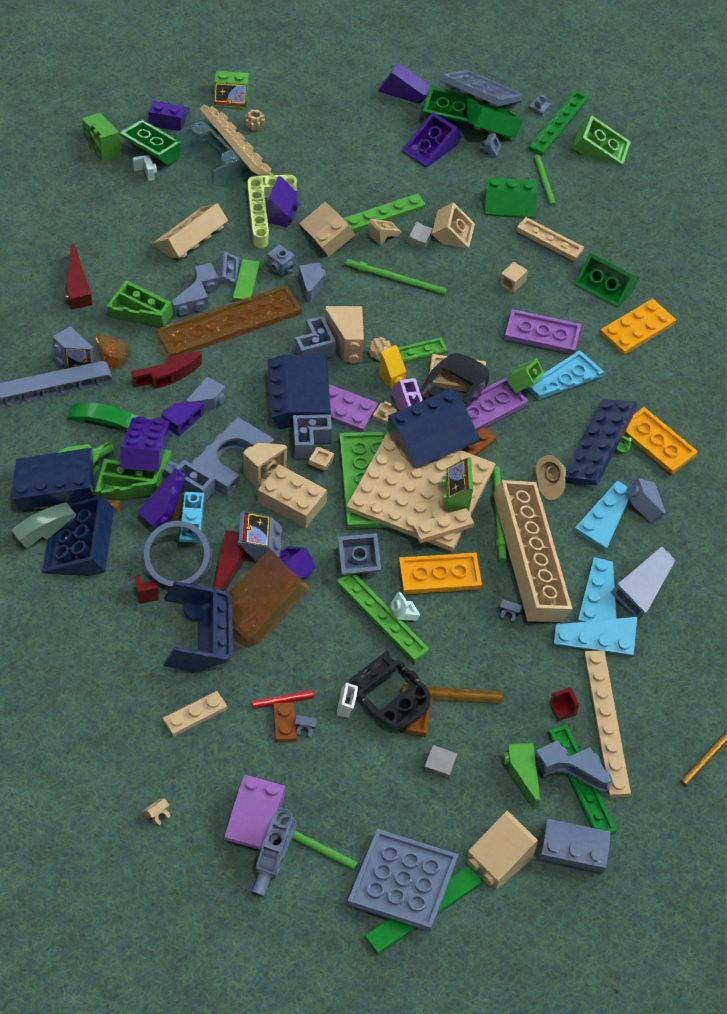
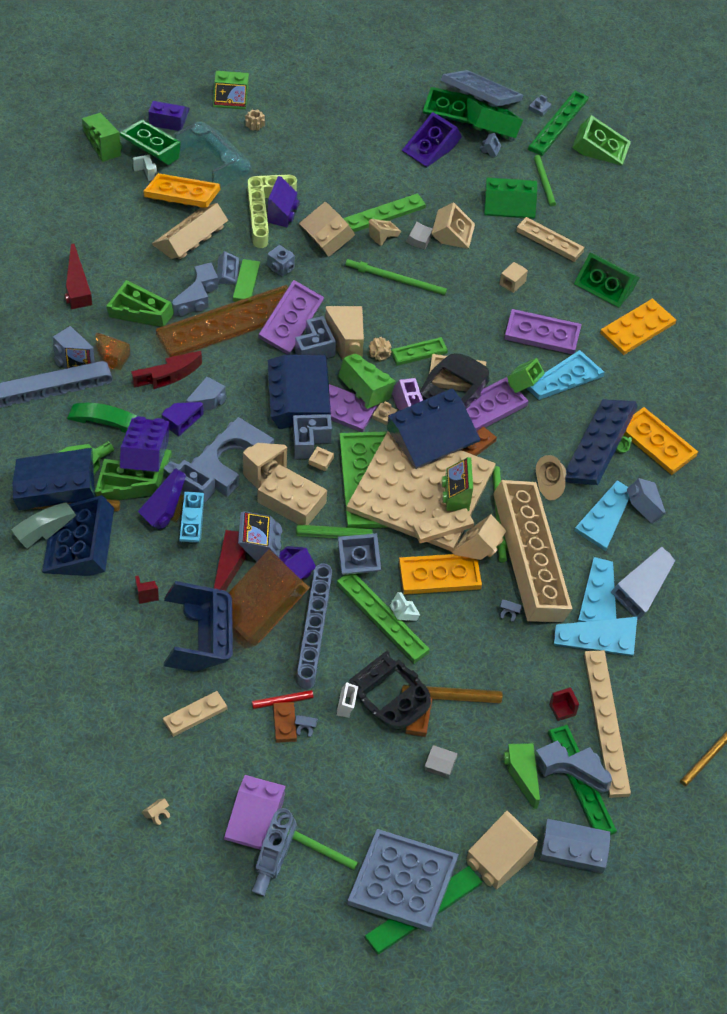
sand blue piece [144,521,212,587] -> none
tan plate [200,104,273,176] -> none
sand blue slope [299,263,326,302] -> none
dark purple slope [378,63,430,104] -> none
yellow slope [378,345,407,389] -> none
none -> light orange plate [144,173,221,208]
none -> medium lavender plate [258,280,324,355]
none -> bright green axle [296,525,373,538]
none -> sand blue beam [297,564,332,689]
none -> bright green wedge [338,354,396,409]
none -> tan slope [453,514,506,560]

